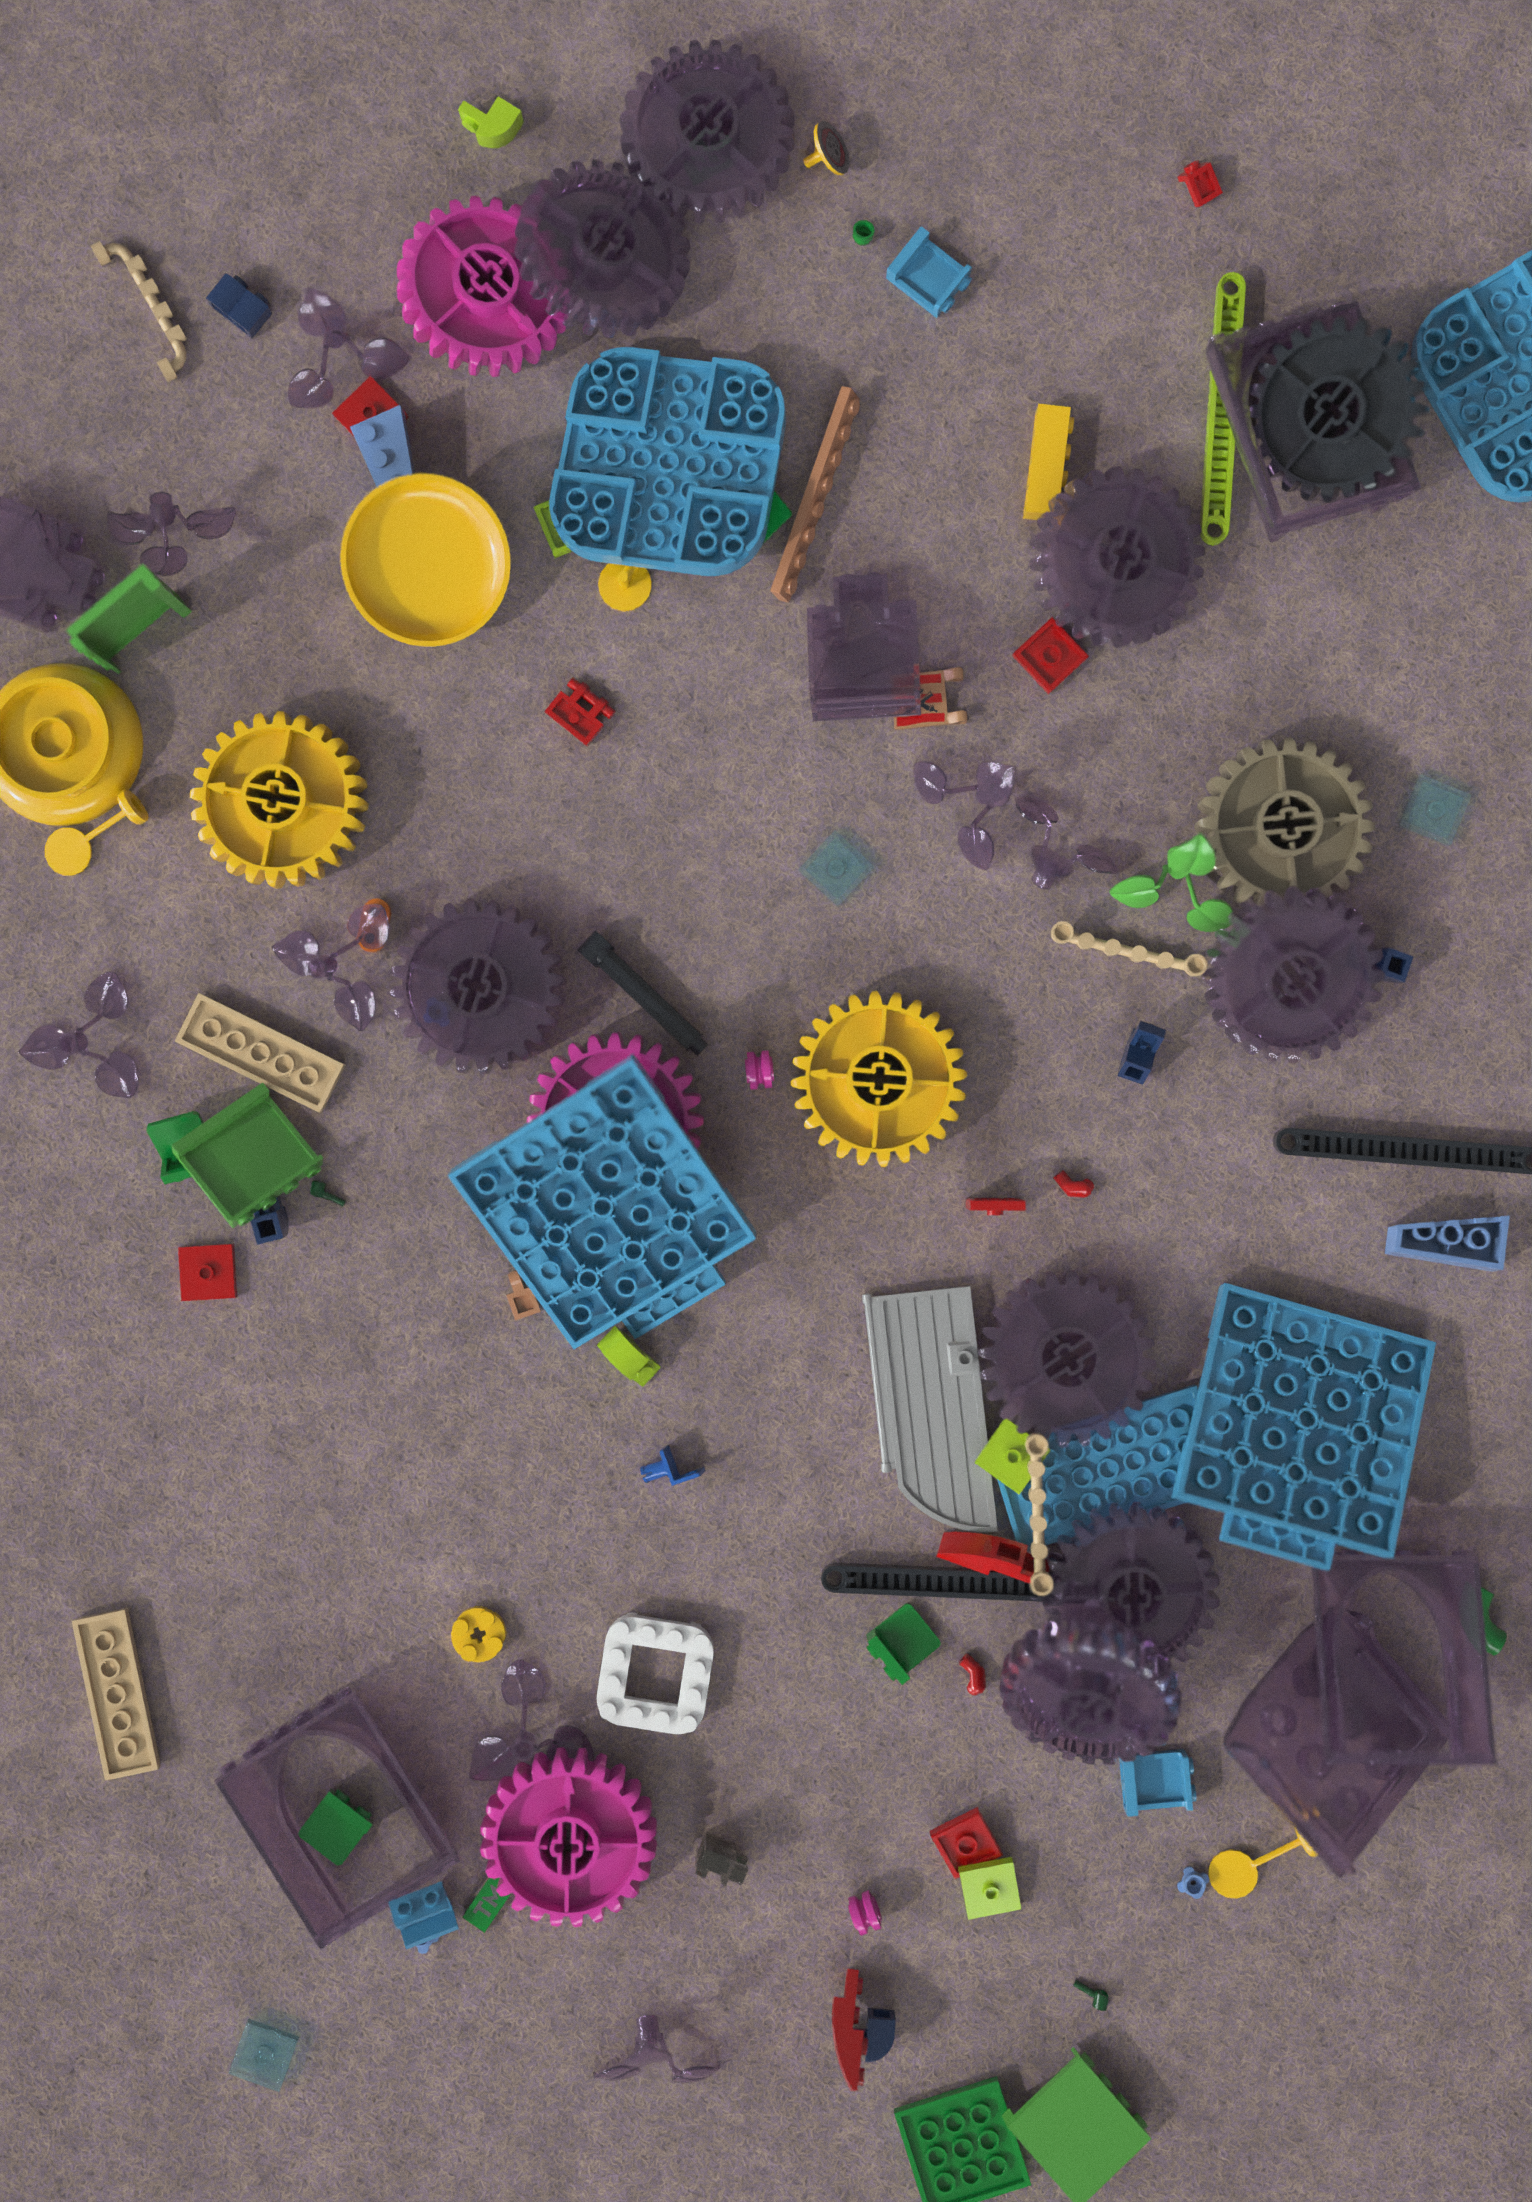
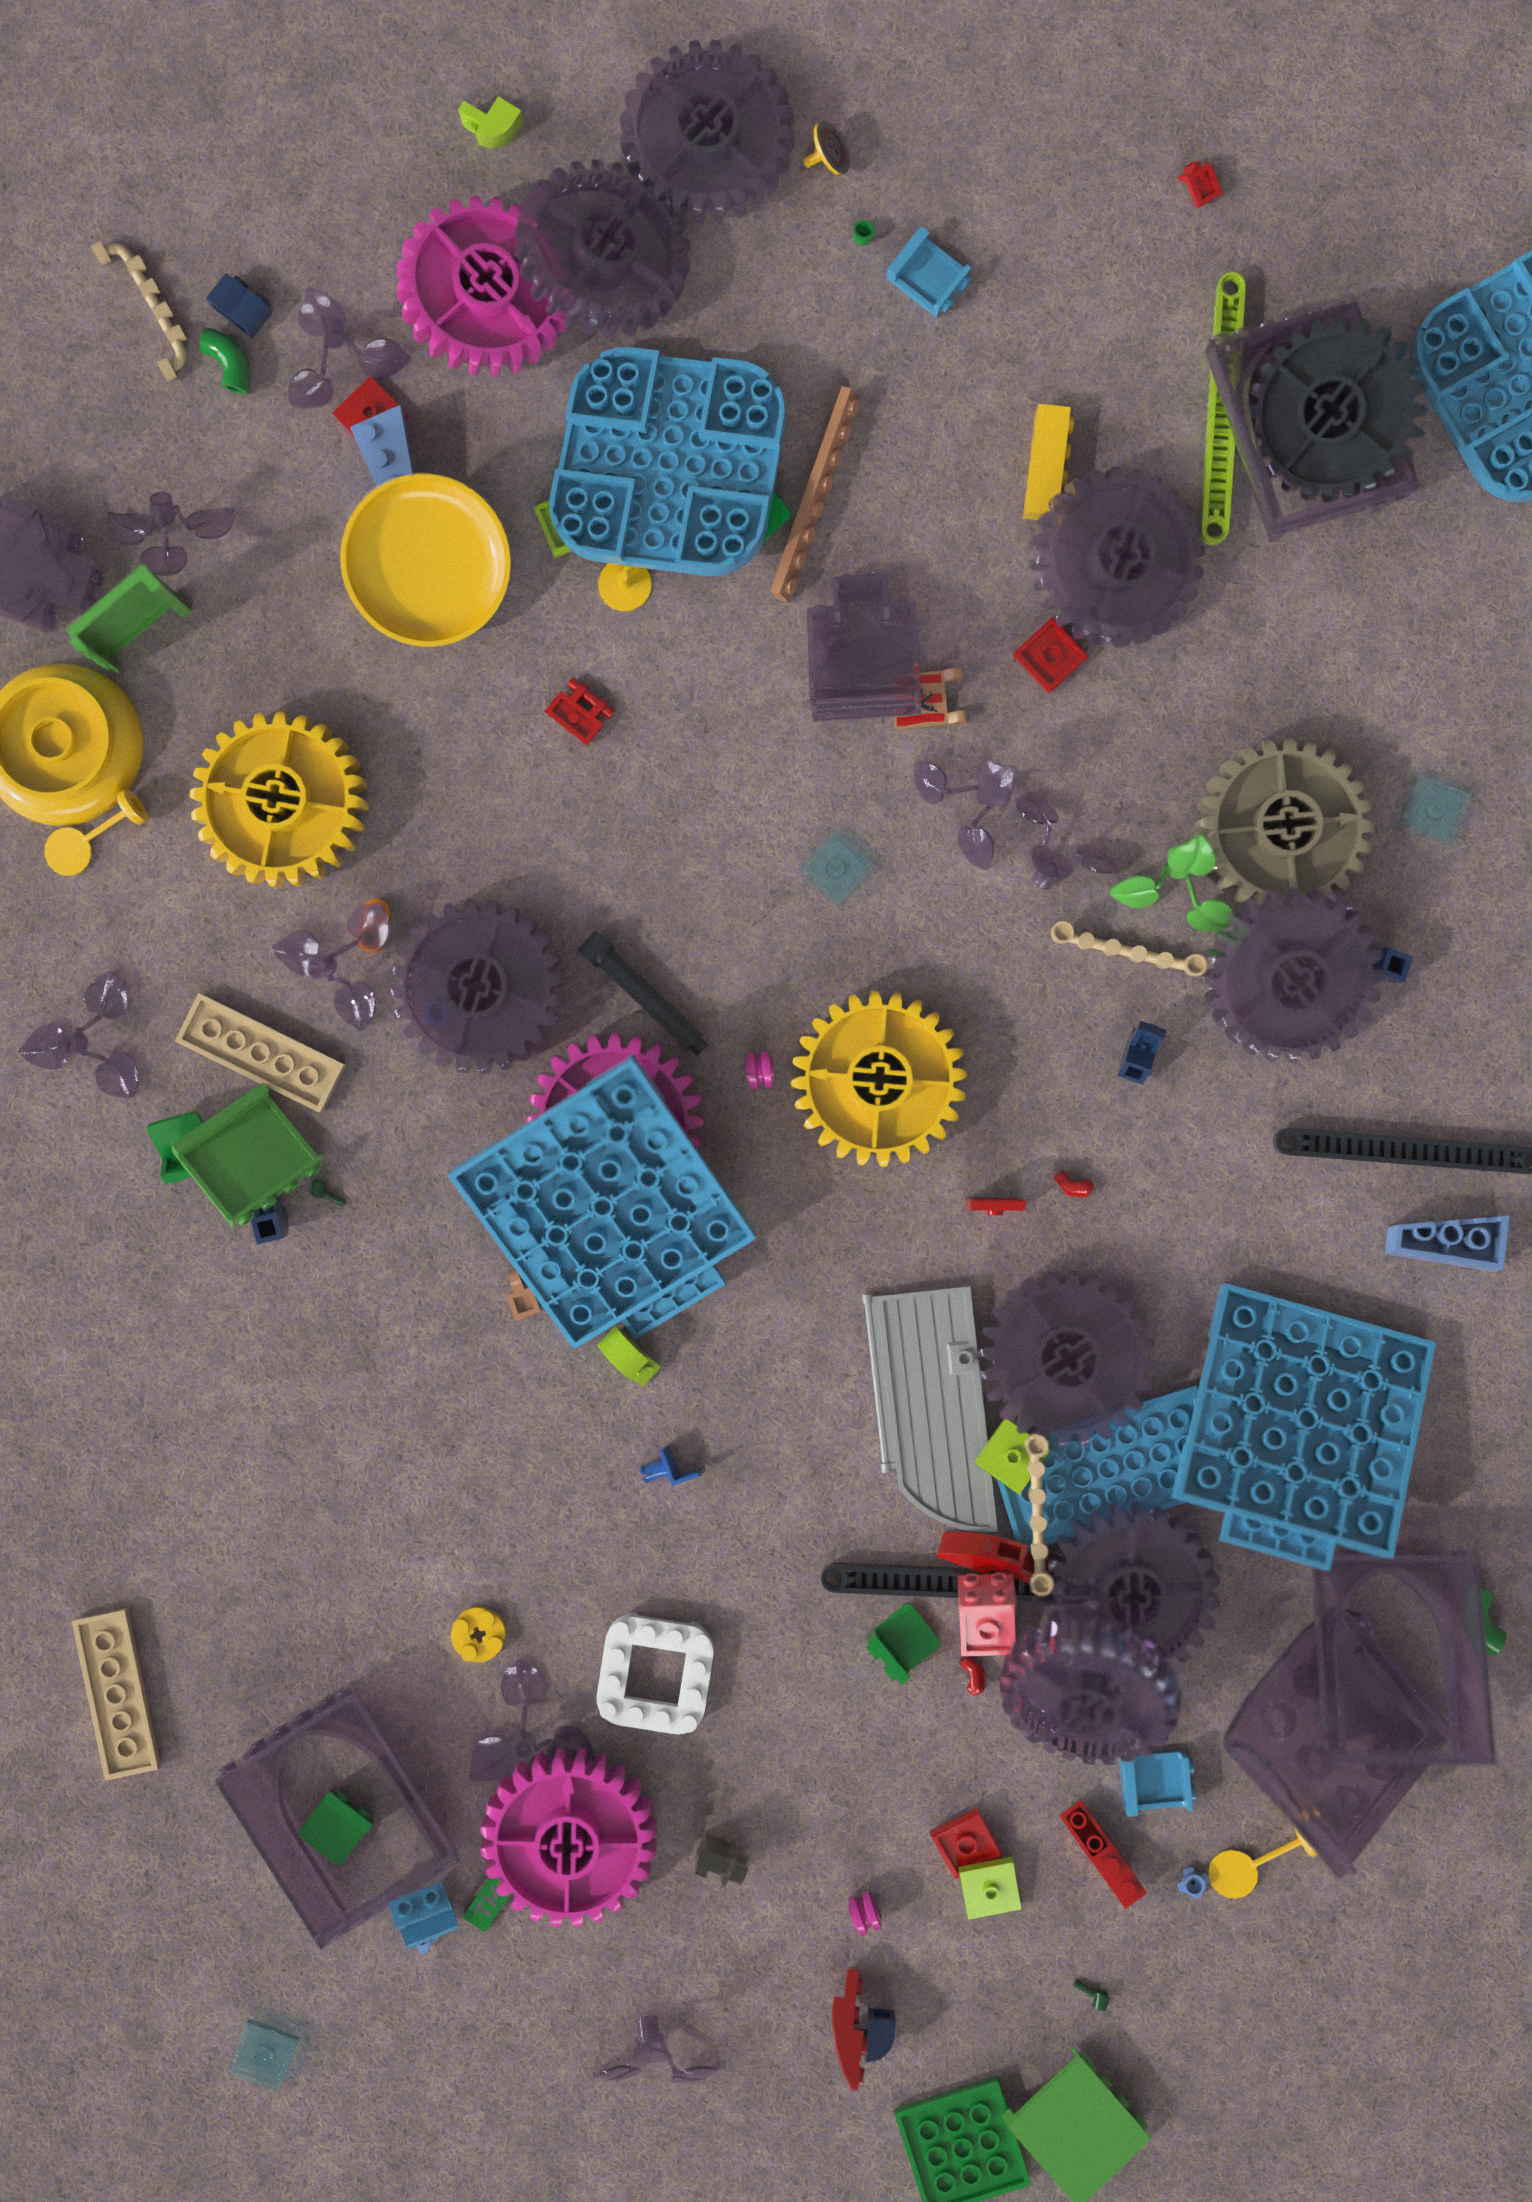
red plate [178,1244,237,1301] -> none
none -> green cylinder [200,327,250,395]
none -> coral bracket [958,1573,1016,1656]
none -> red slope [1059,1800,1147,1909]

